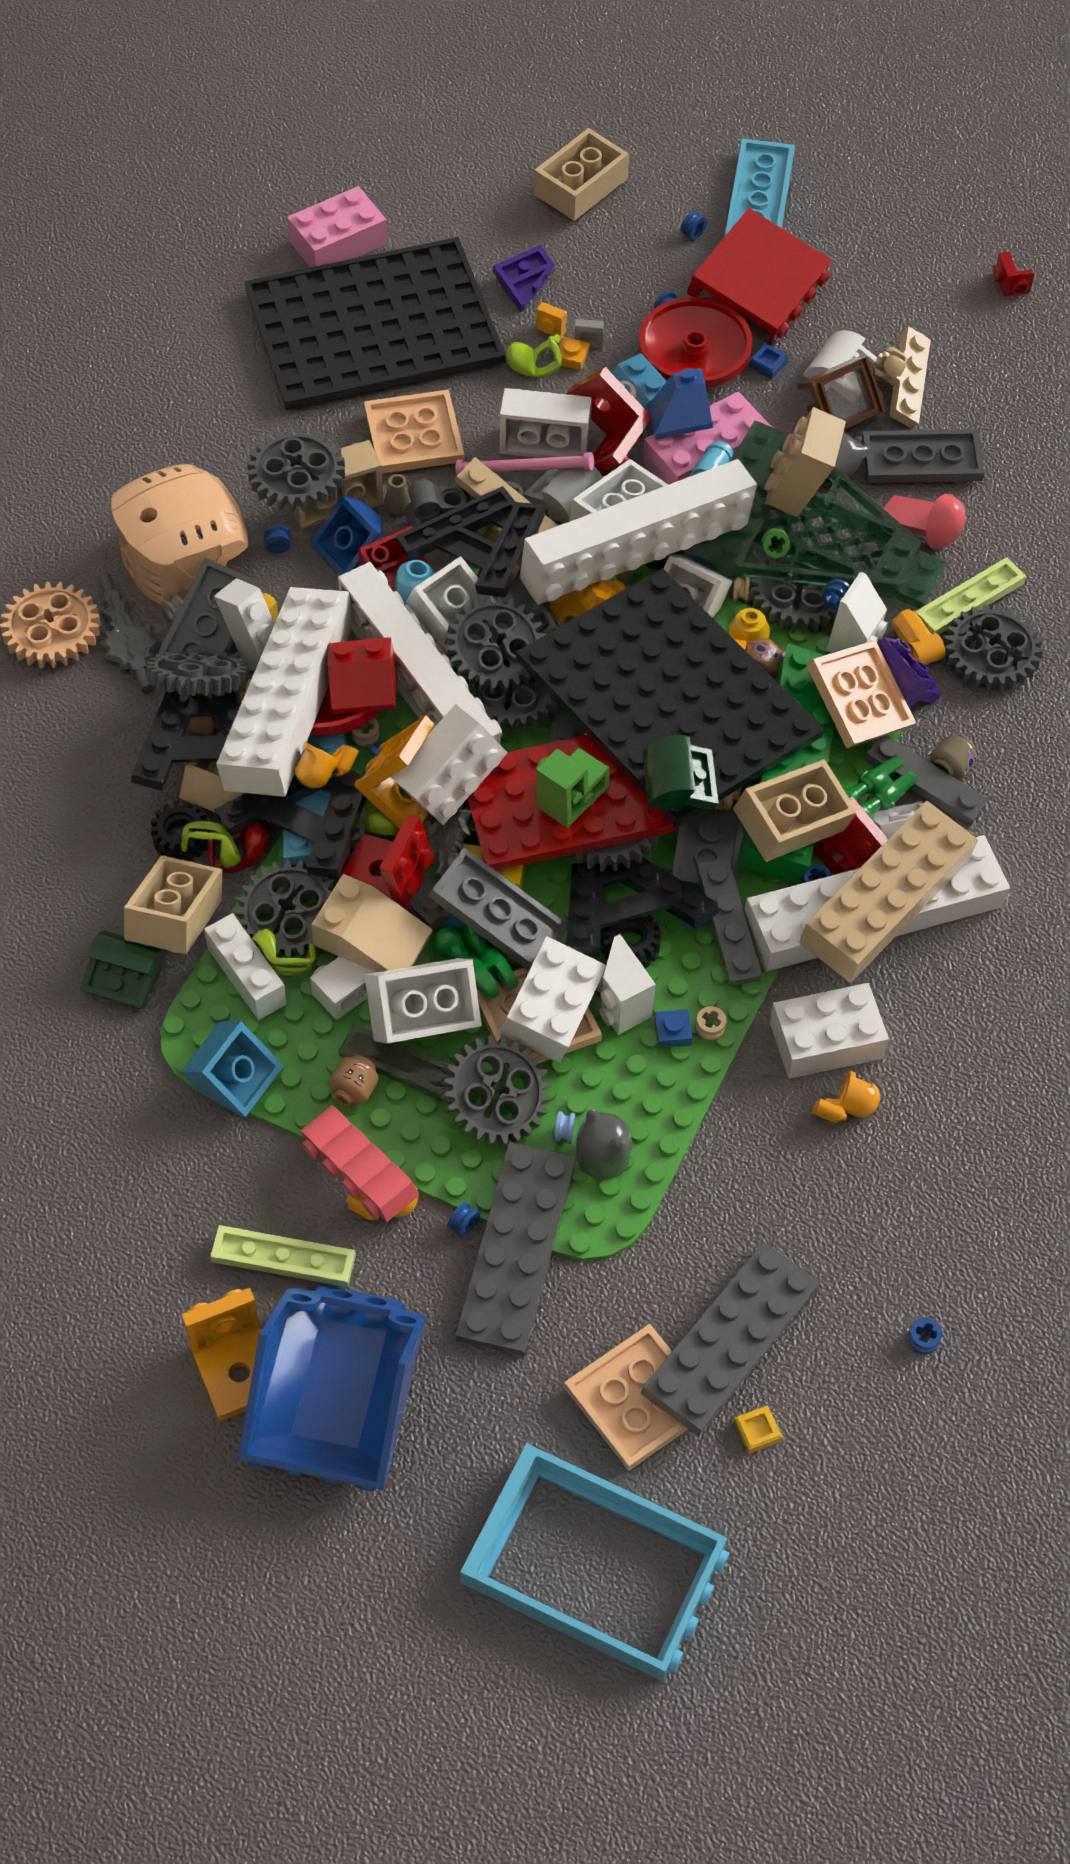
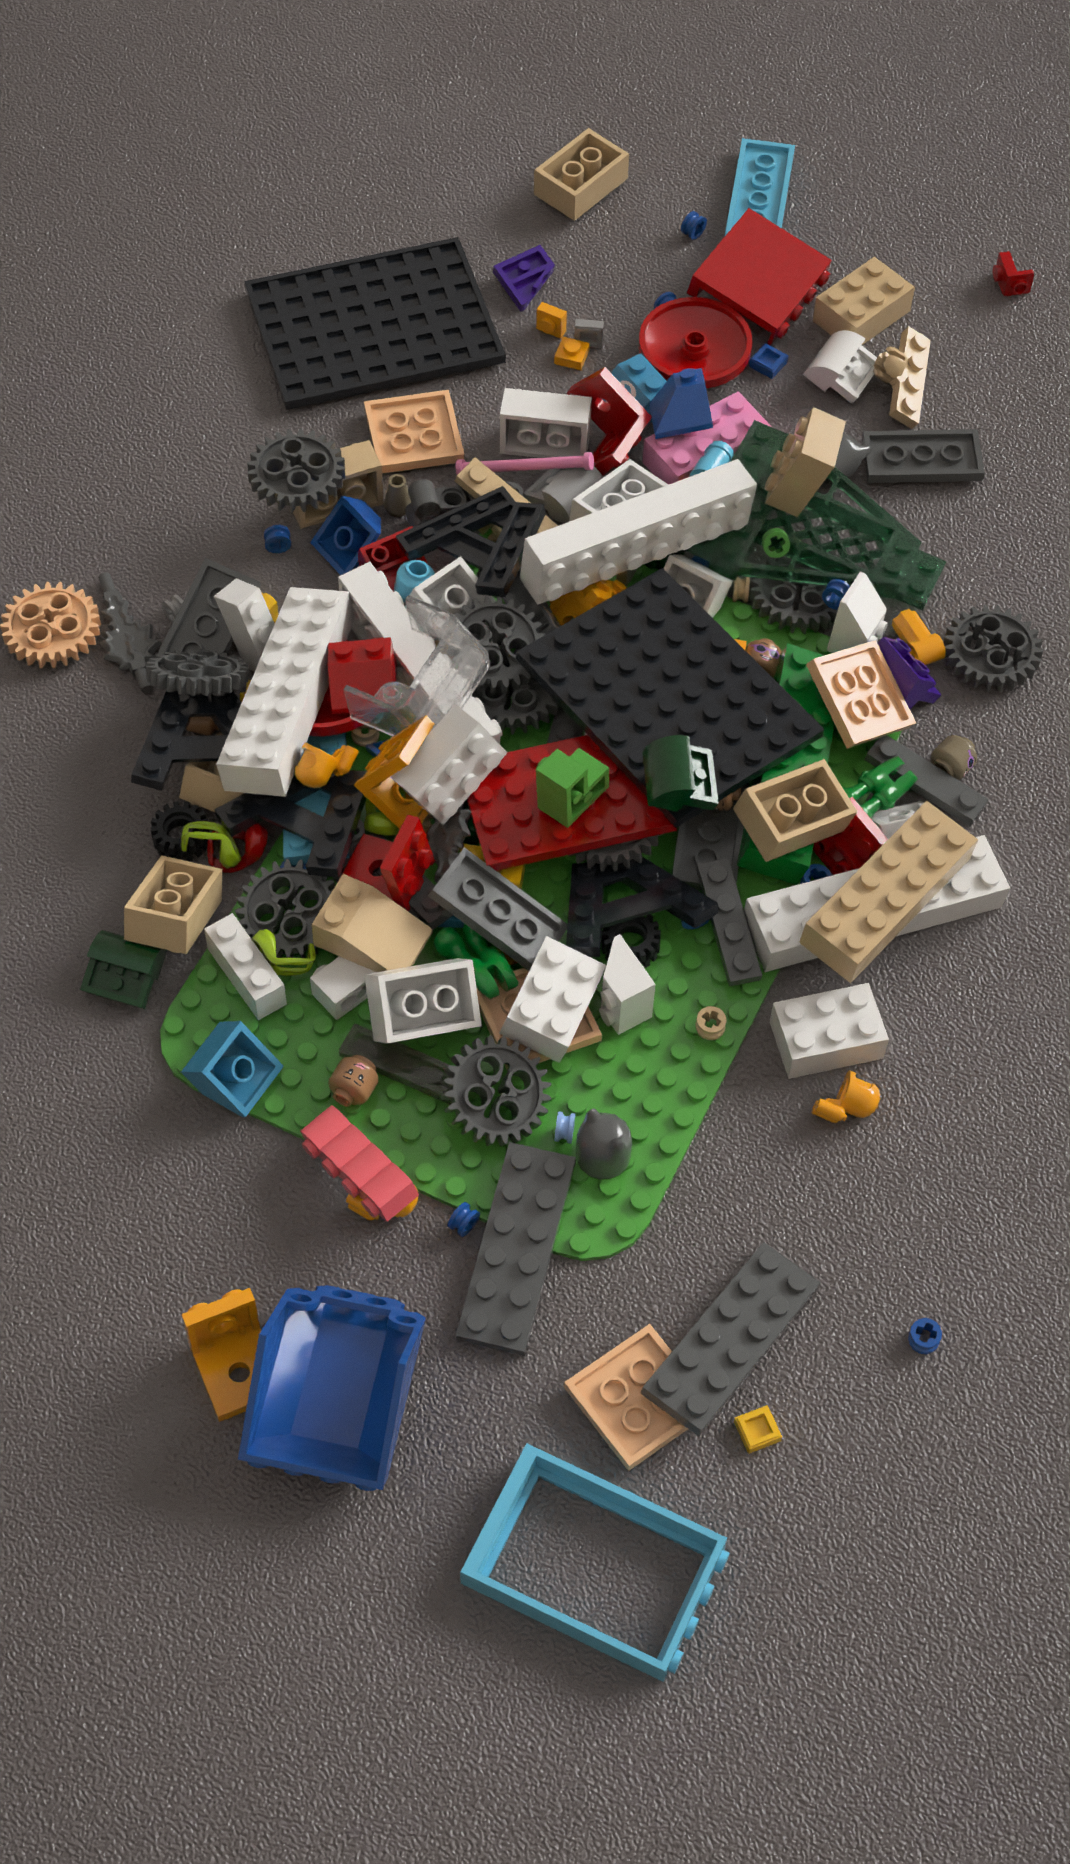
light nougat piece [111,464,248,605] -> none
yellowish green plate [210,1225,356,1288] -> none
bright pink brick [287,186,388,267] -> none
lime piece [506,334,562,378] -> none
blue plate [654,1009,692,1048] -> none
yellow cone [729,608,770,645] -> none
window [797,357,886,430] -> none
coral piece [875,494,966,551] -> none
yellowish green plate [916,557,1026,635] -> none
none -> clear windscreen [343,595,490,736]
none -> tan brick [813,257,915,345]

